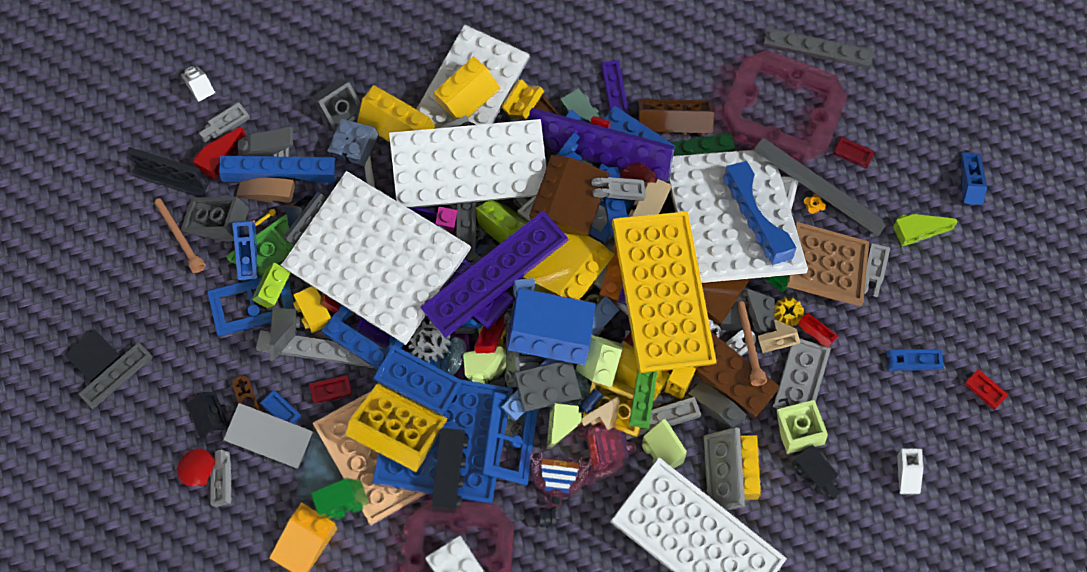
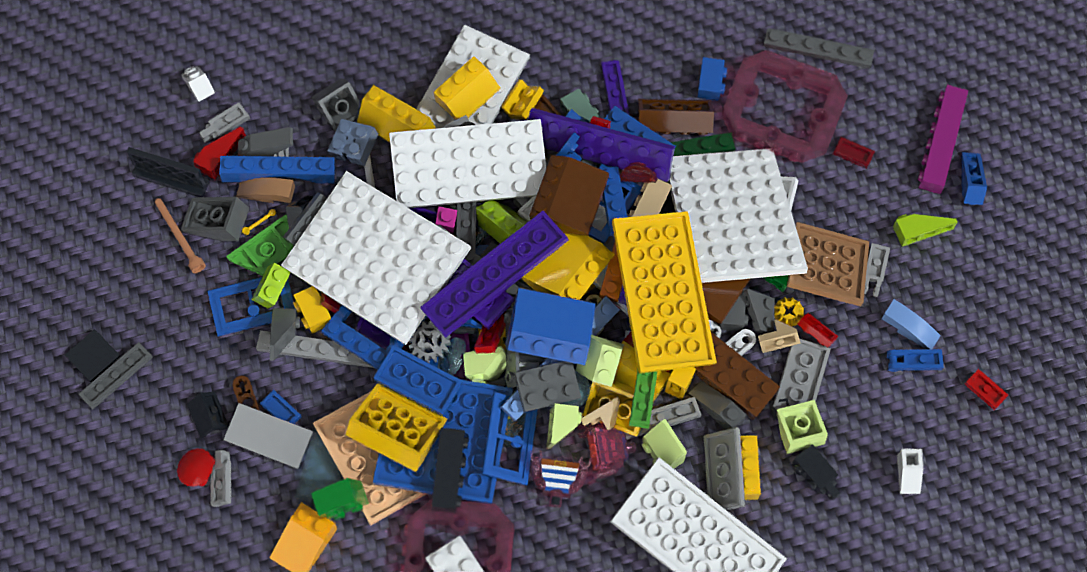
blue slope [233,219,258,280] -> none
dark red plate [309,375,352,404] -> none
medium blue tile [512,278,535,297] -> none
black wheel [539,507,556,528] -> none
dark blue pin [579,388,604,414] -> none
light grey hinge [592,177,646,201] -> none
blue arch [723,160,797,265] -> none
nougat piece [737,301,767,386] -> none
dark grey tile [754,138,887,236] -> none
light orange plate [804,194,826,214] -> none
none -> blue brick [697,57,727,101]
none -> medium blue slope [882,299,941,349]
none -> magenta brick [917,85,969,194]

